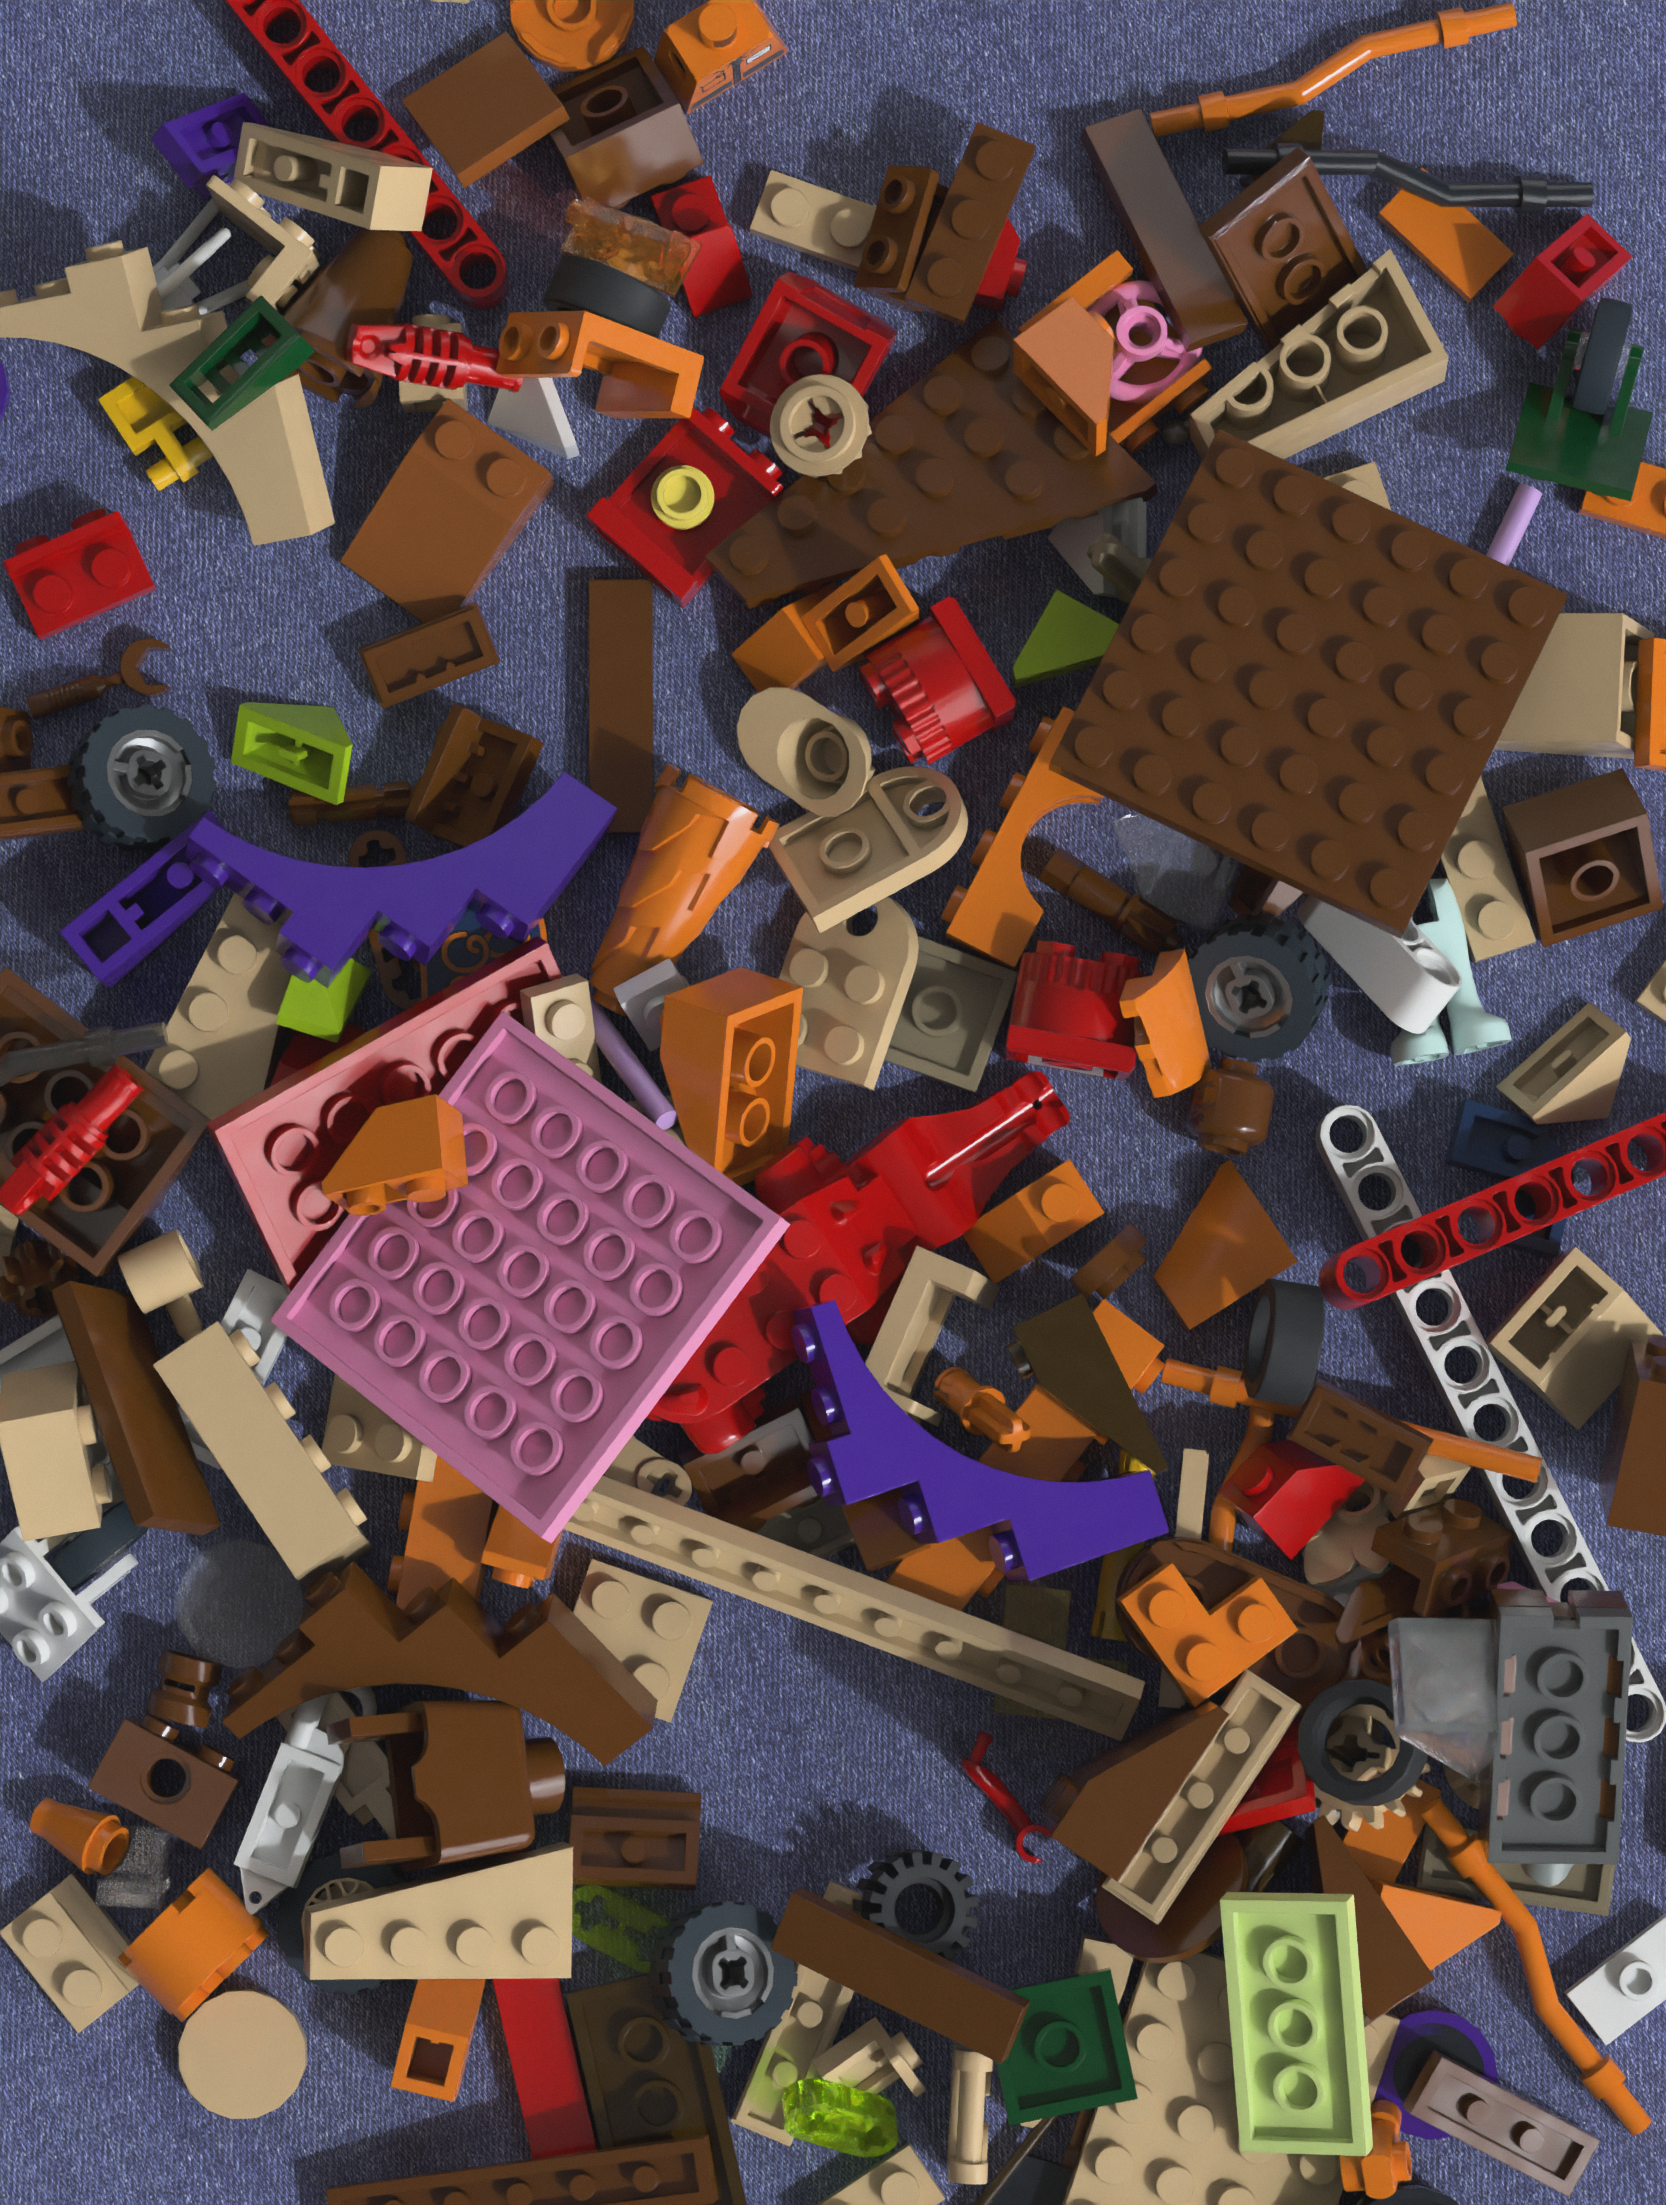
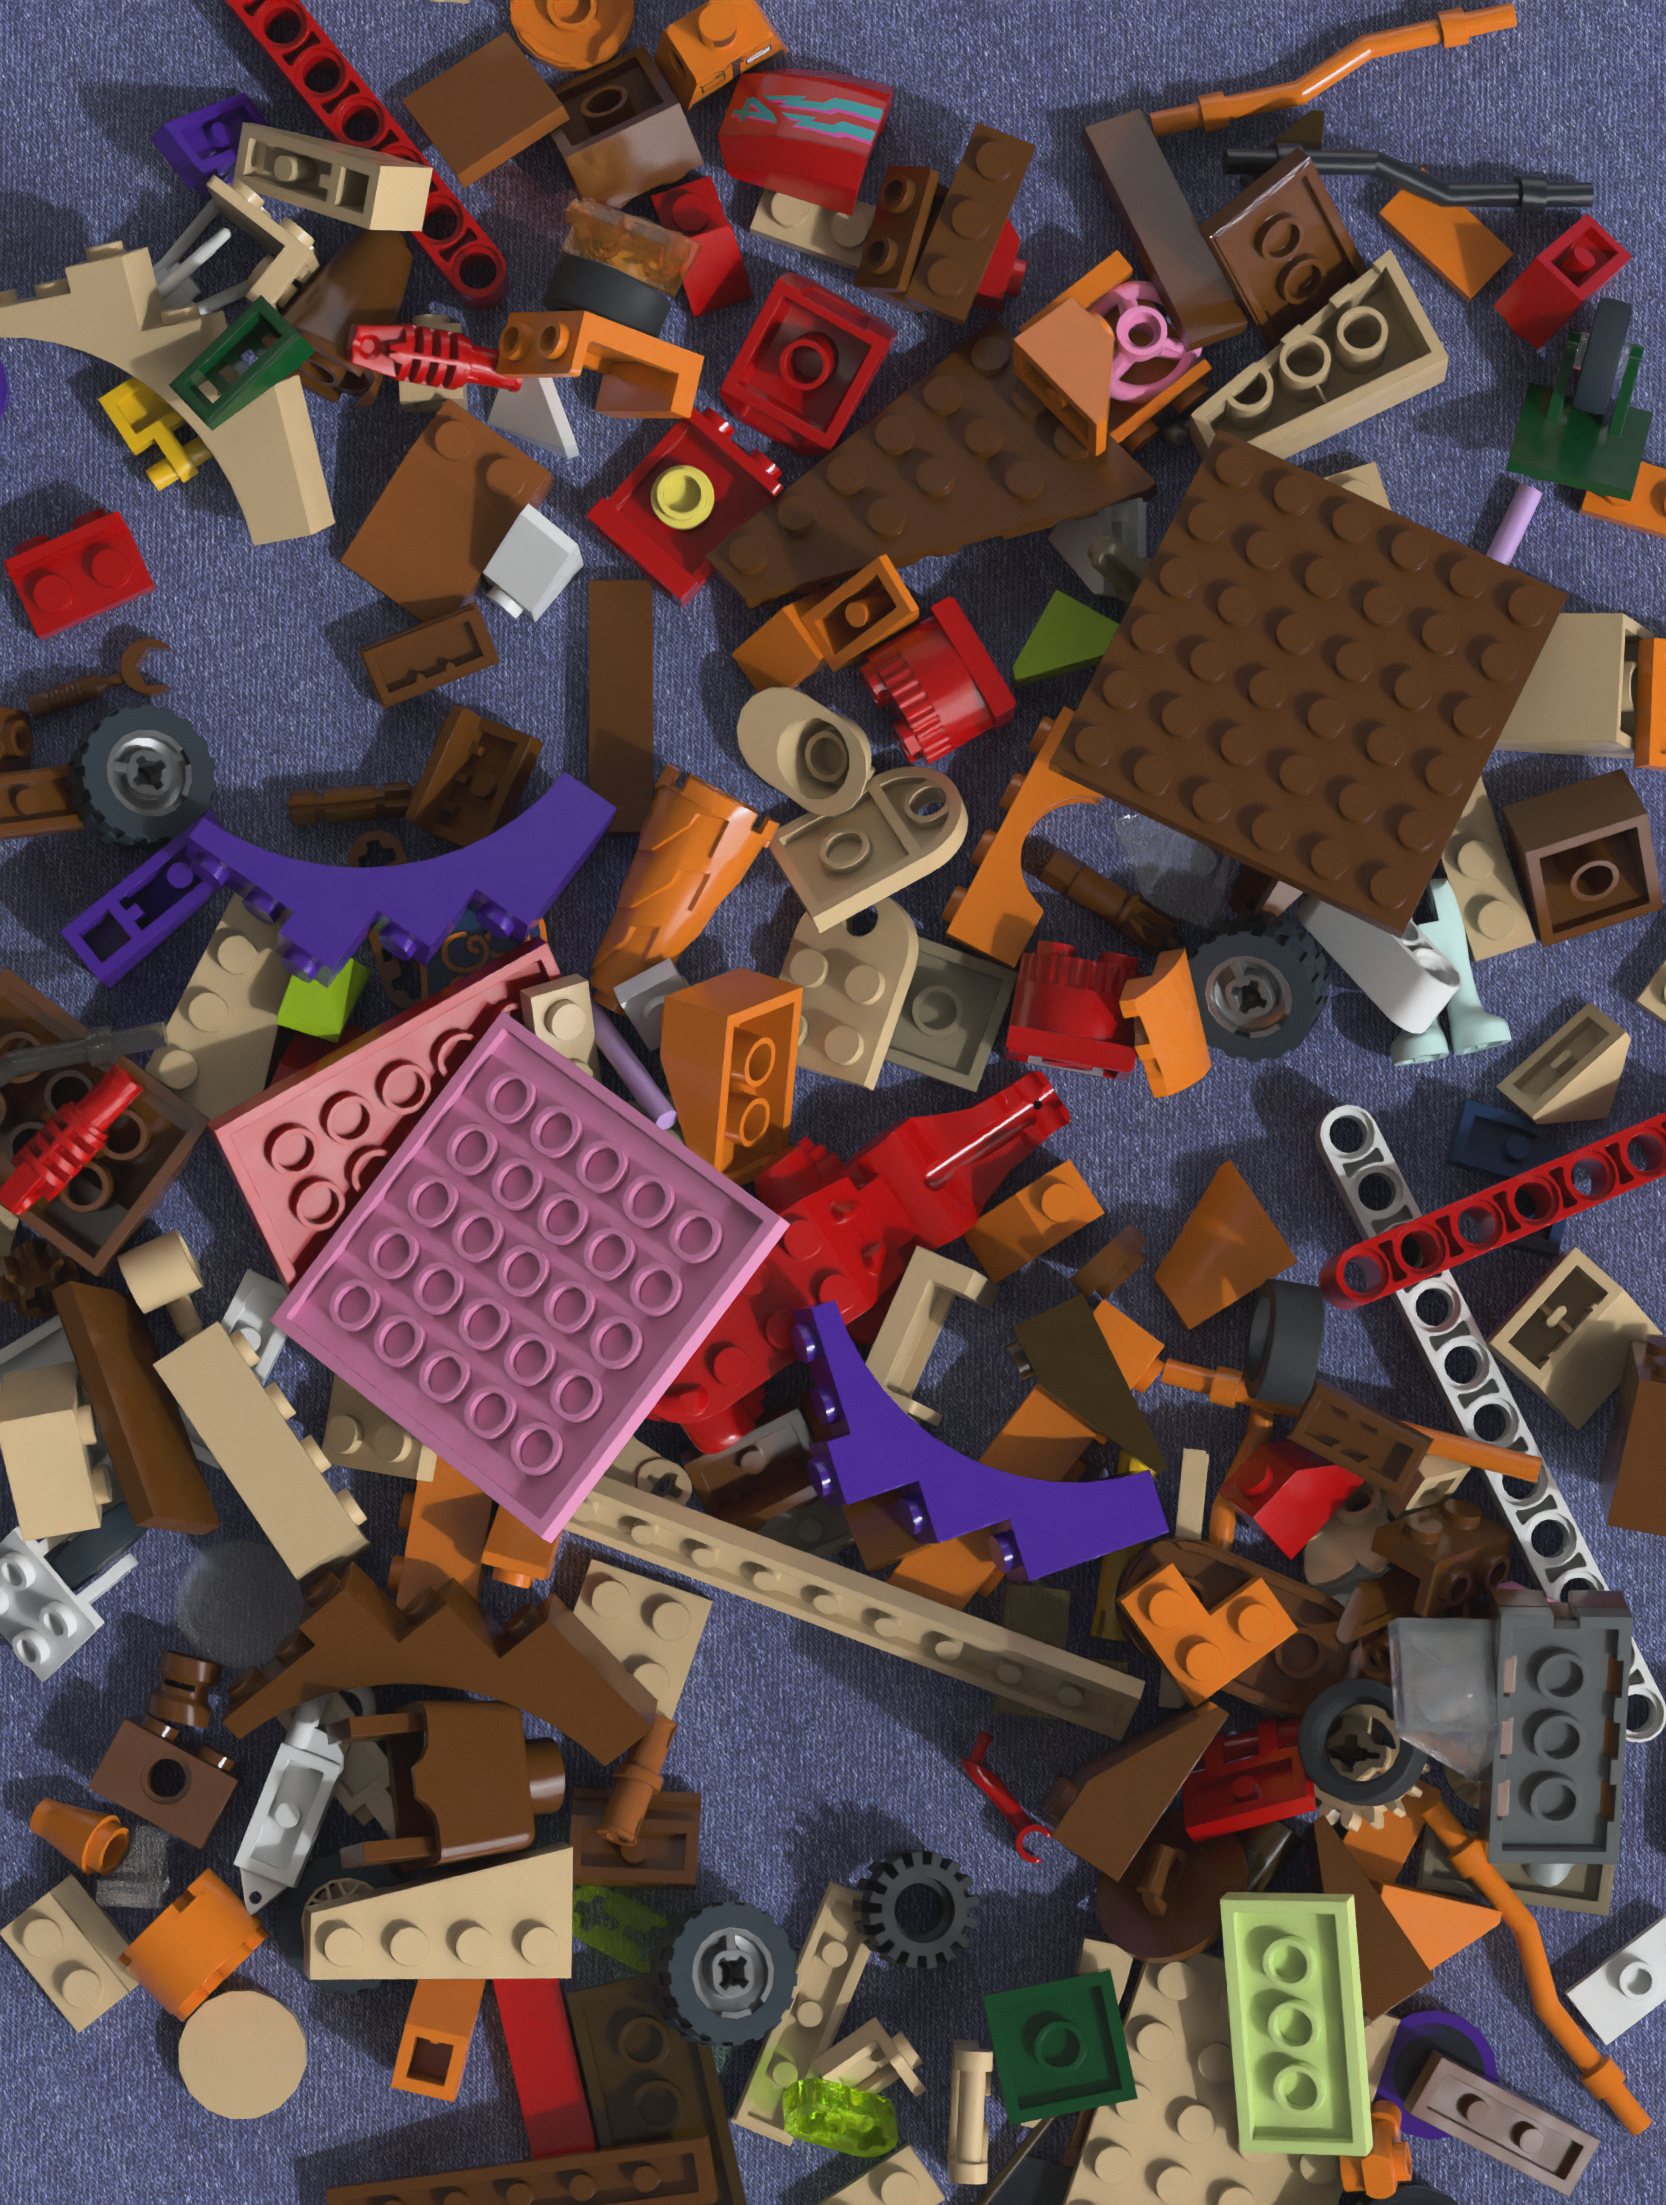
lime slope [231,702,353,805] -> none
orange slope [322,1094,468,1216] -> none
tan gear [770,374,872,478] -> none
reddish brown tile [770,1887,1030,2064] -> none
orange axle [934,1367,1031,1452] -> none
tan tile [1101,1669,1302,1925] -> none
reddish brown head [1185,1058,1275,1156] -> none
none -> white slope [483,503,584,622]
none -> dark orange pin [596,1713,679,1847]
none -> red slope [718,68,895,216]

